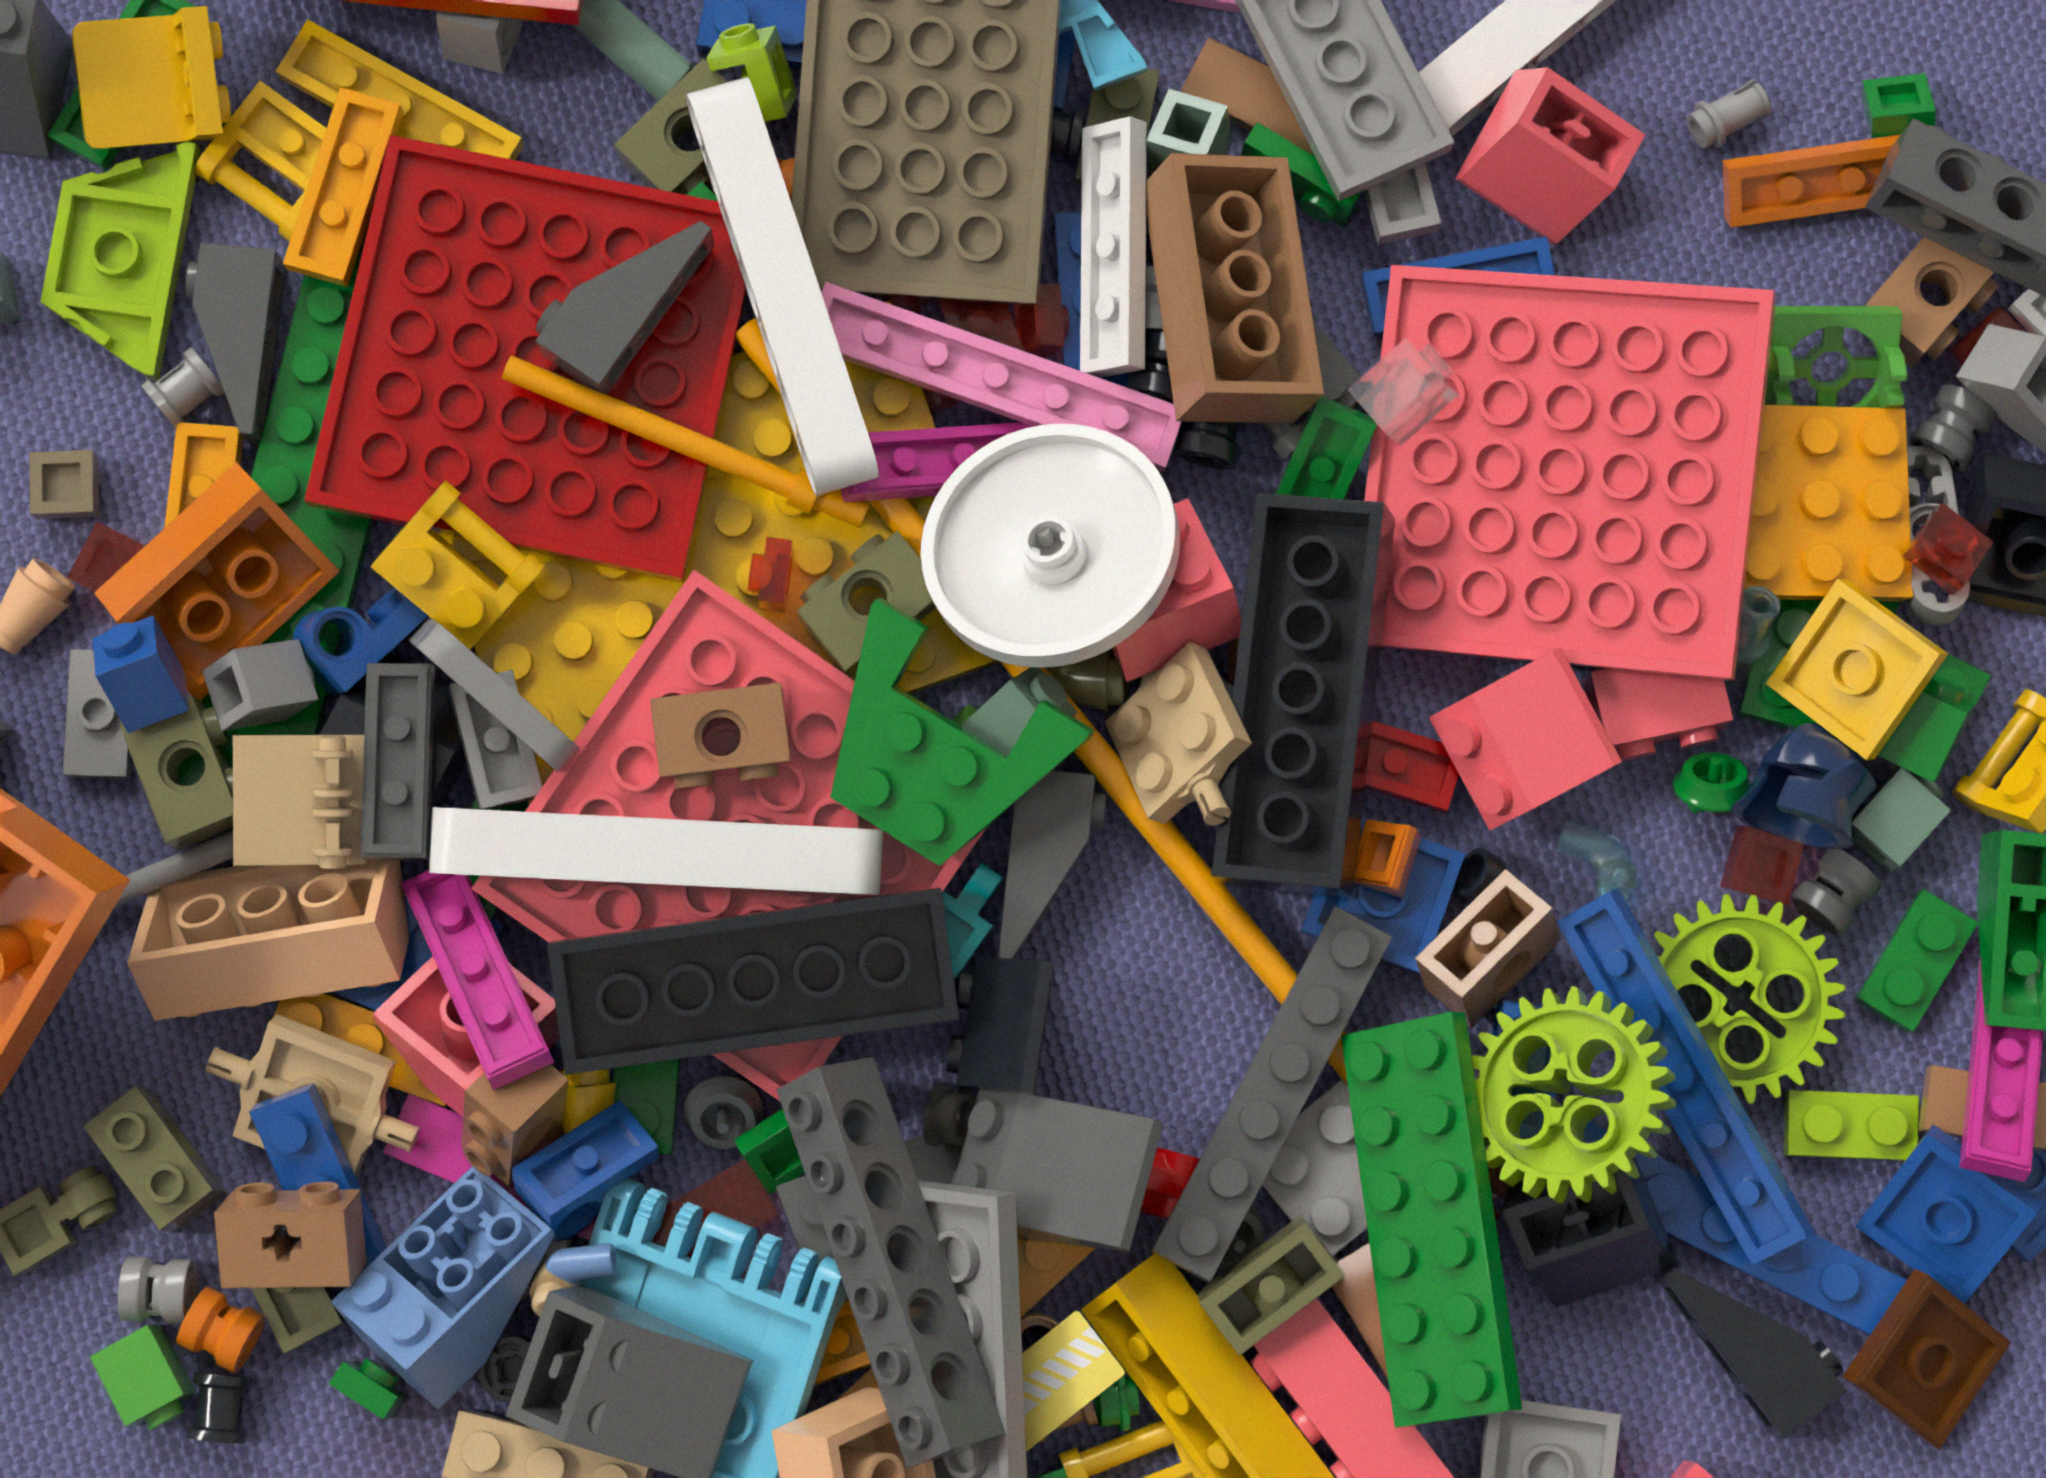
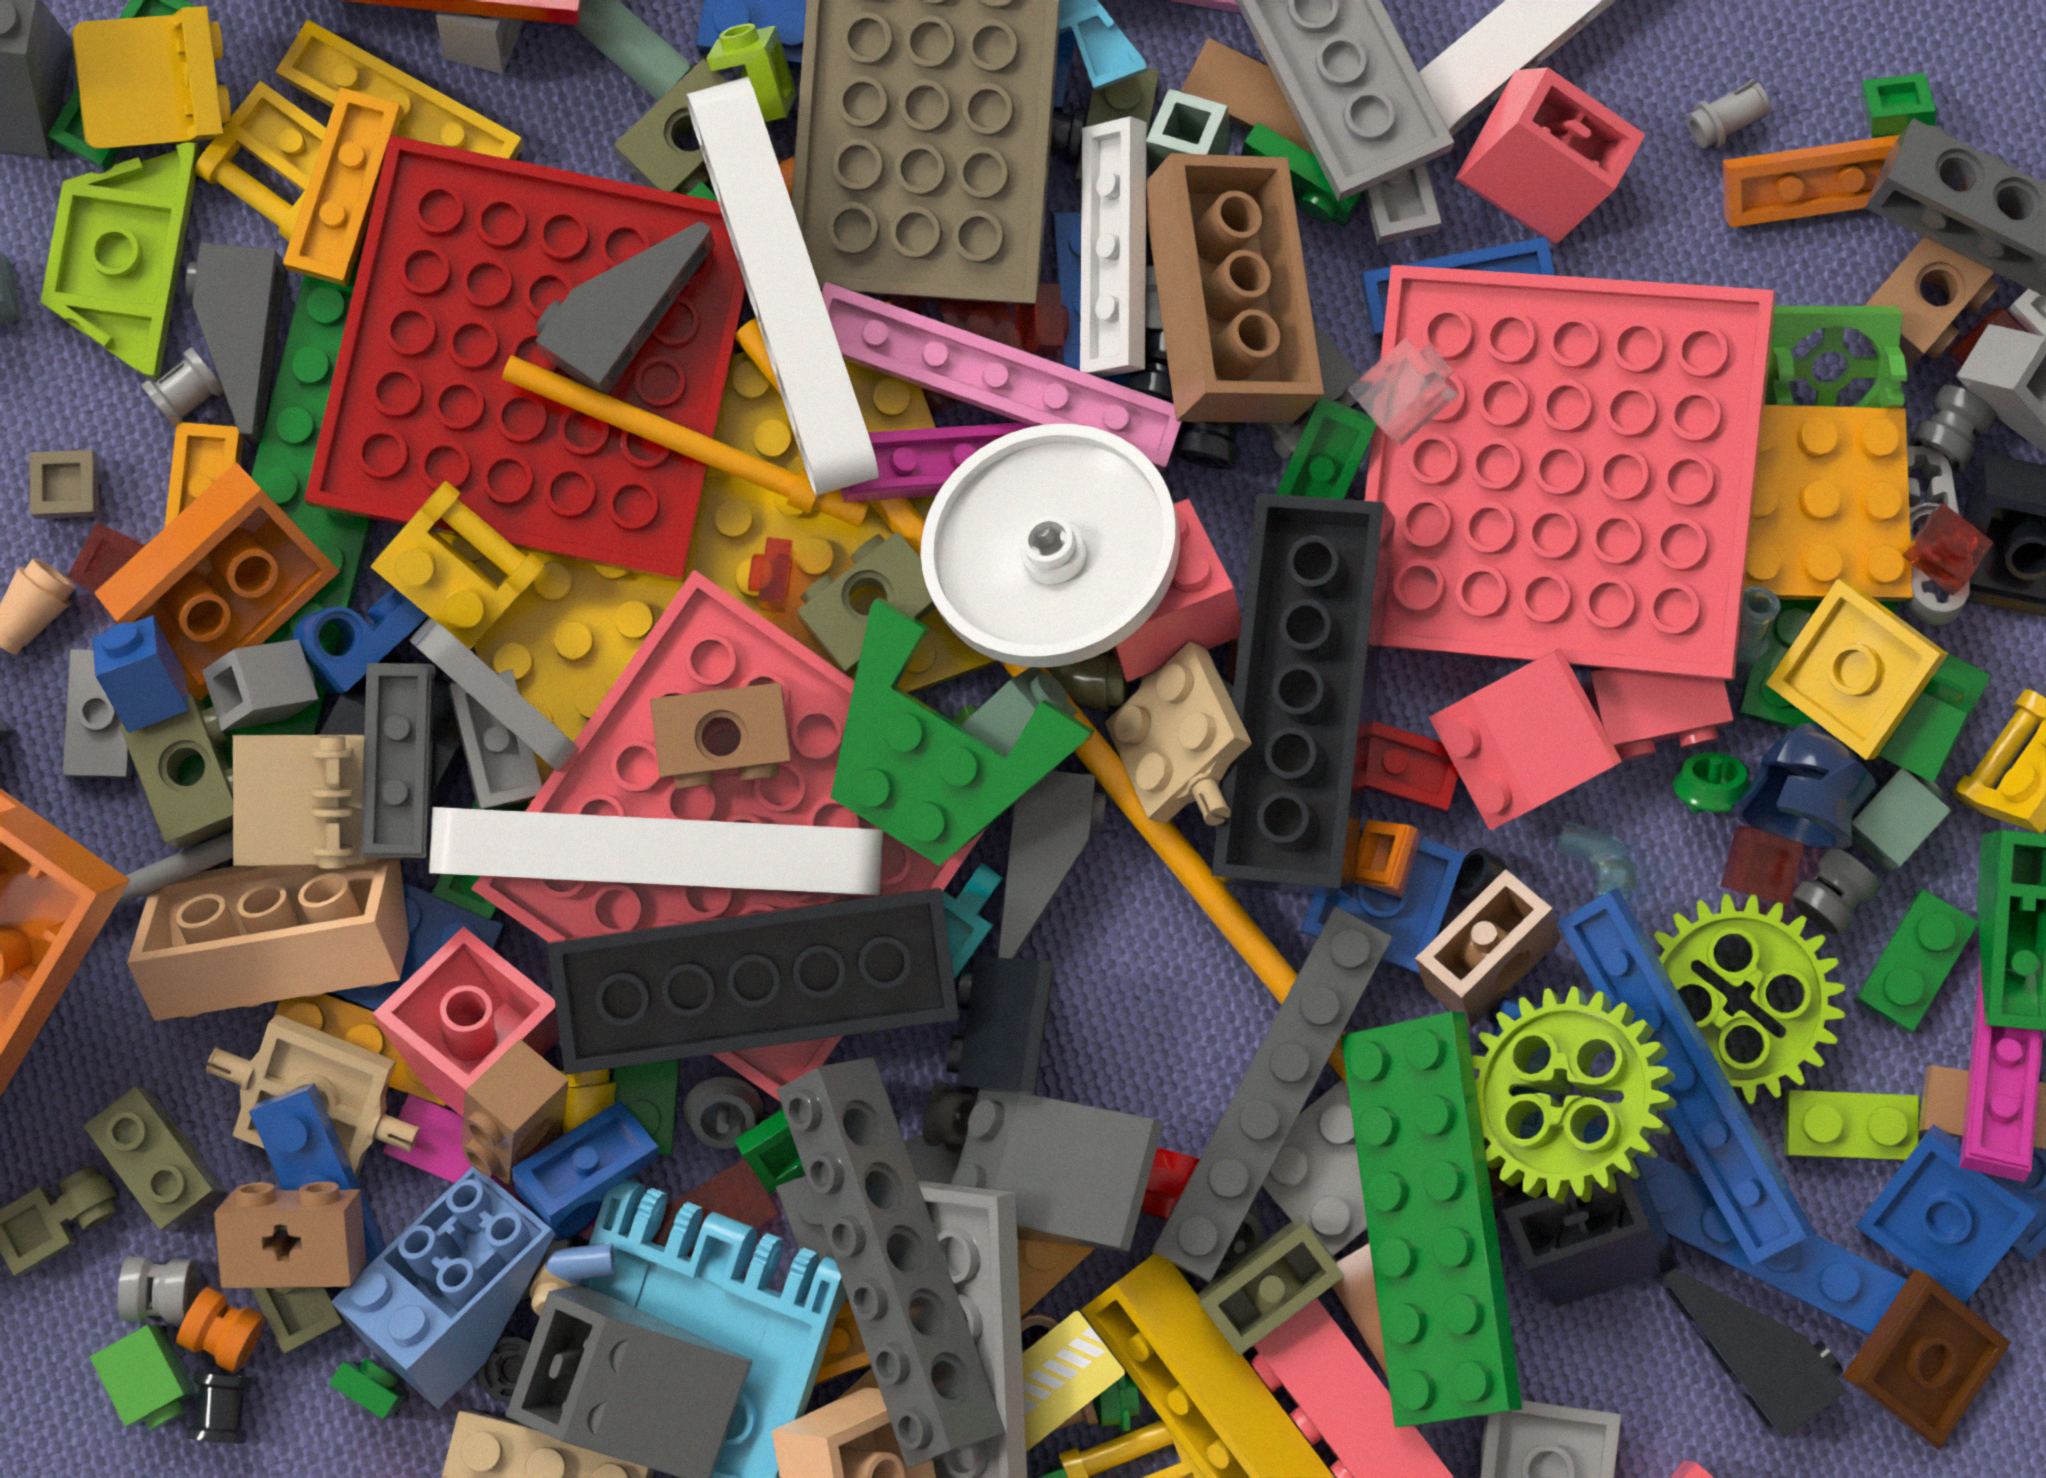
dark pink tile [401,870,554,1091] -> none

